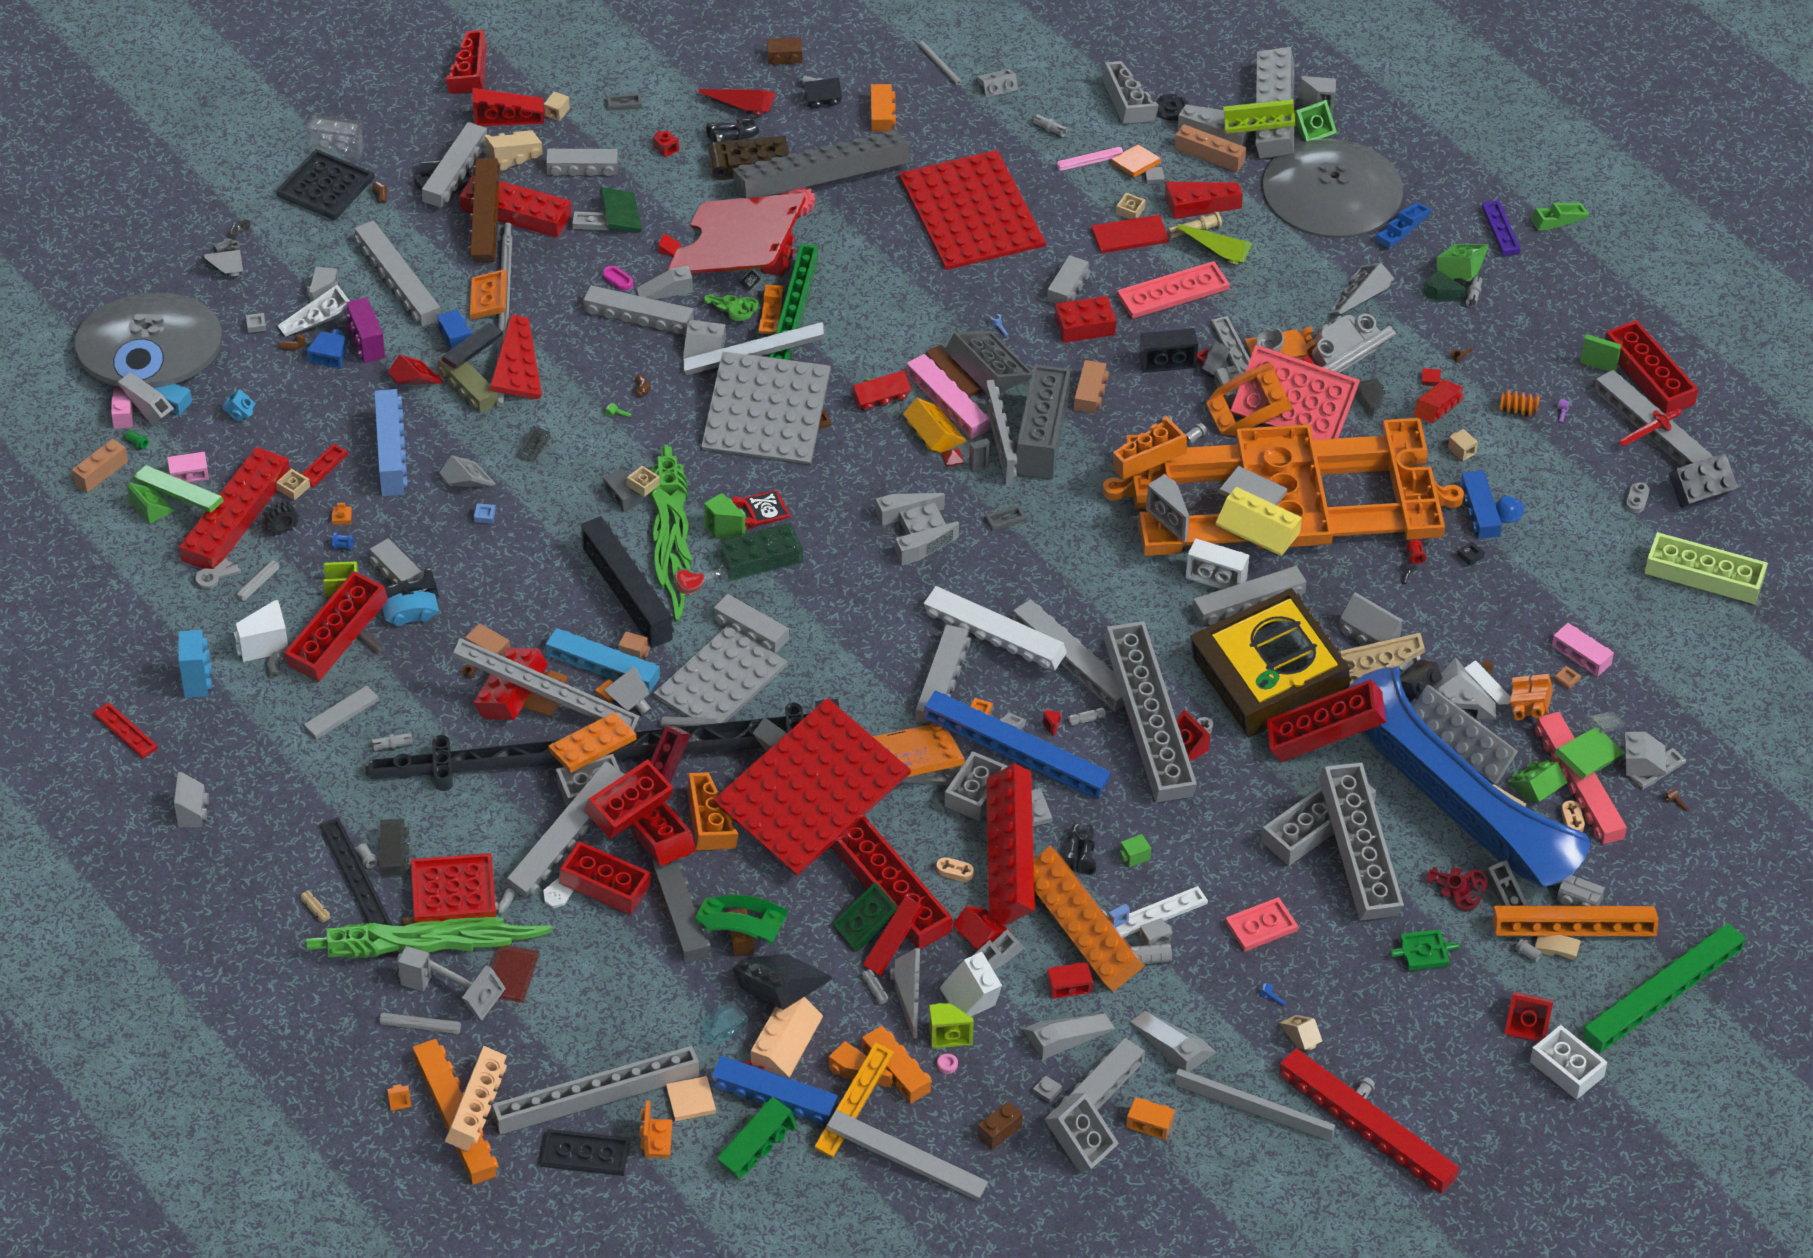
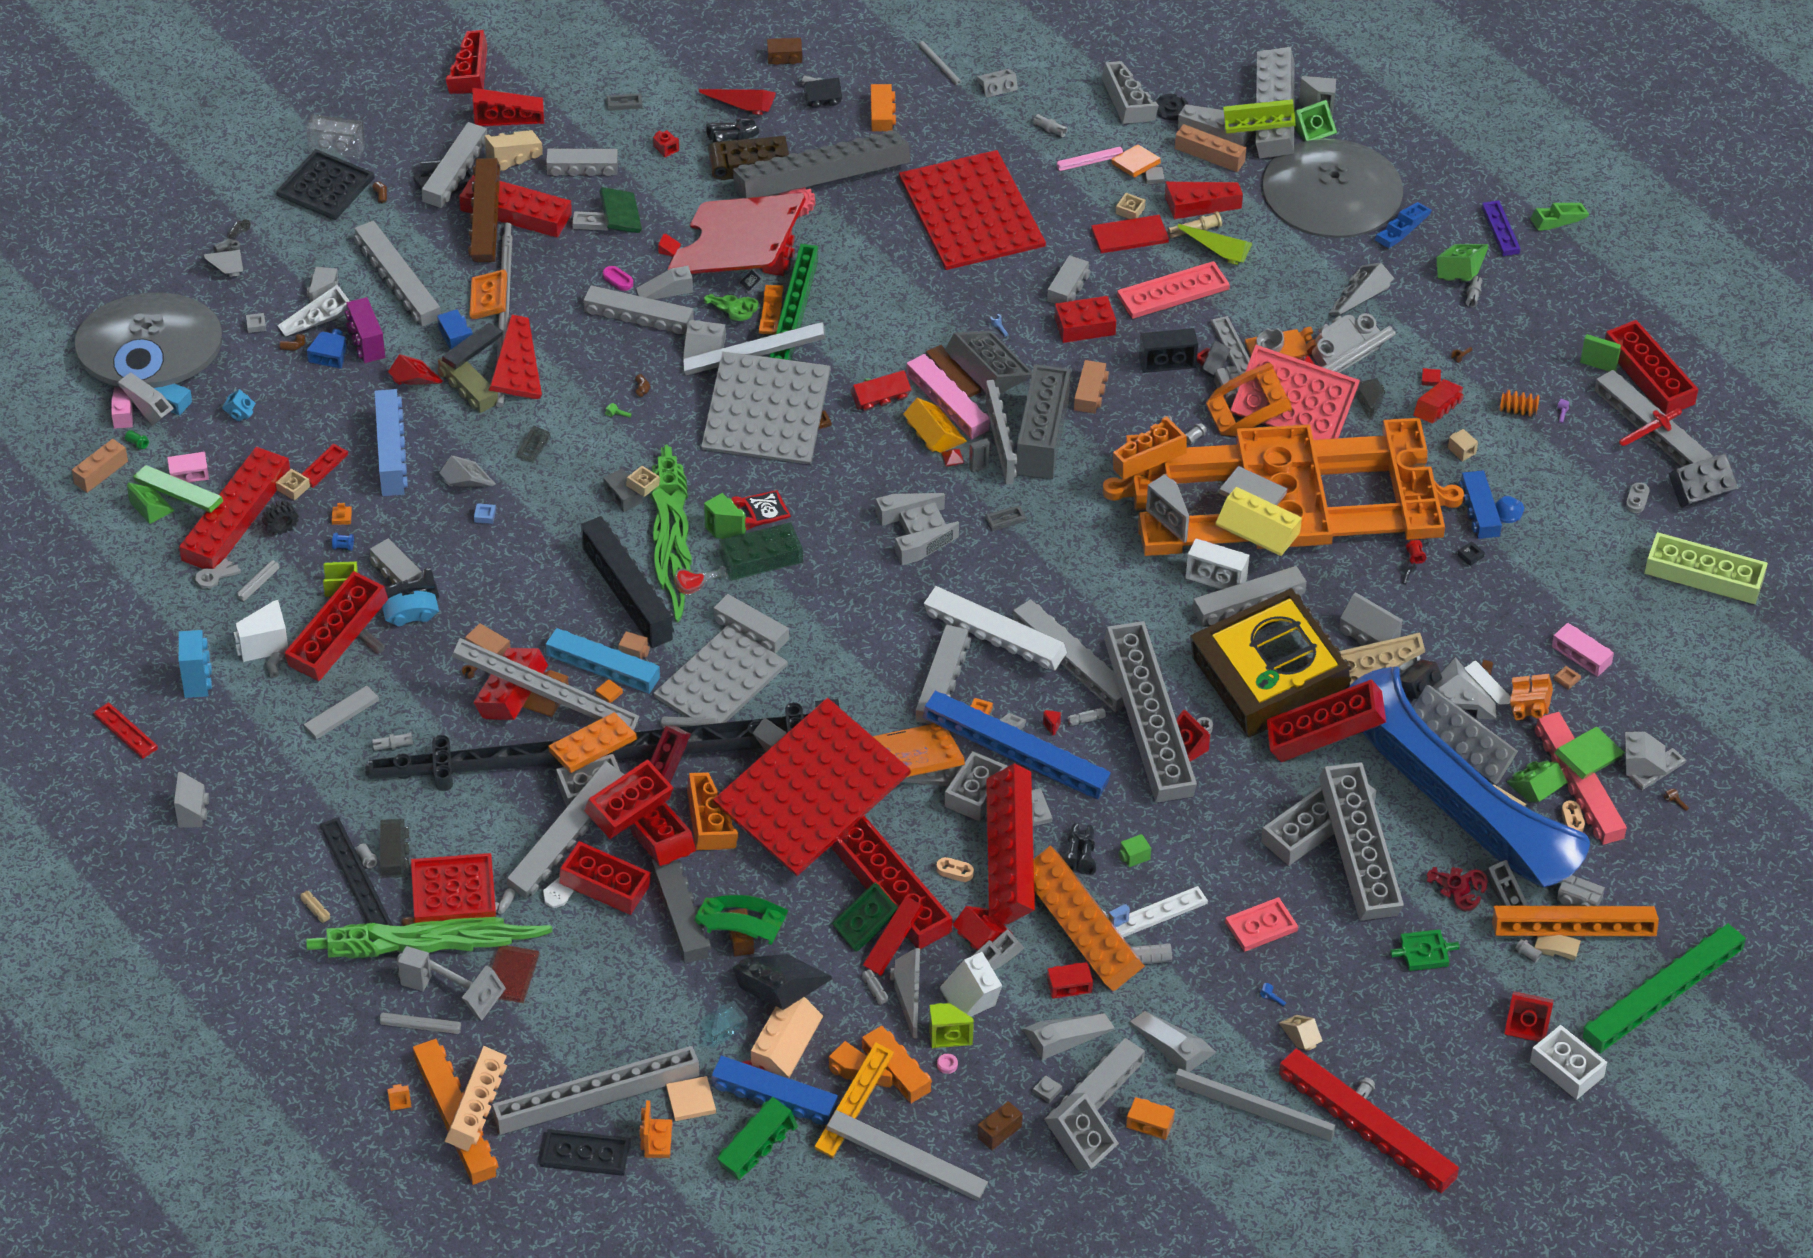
tan brick [544,92,570,121] -> none
light grey torso [605,667,651,715] -> none
light grey brick [1139,918,1172,946] -> none
clear green slope [1423,271,1466,302] -> none
clear tile [1587,711,1625,733] -> none

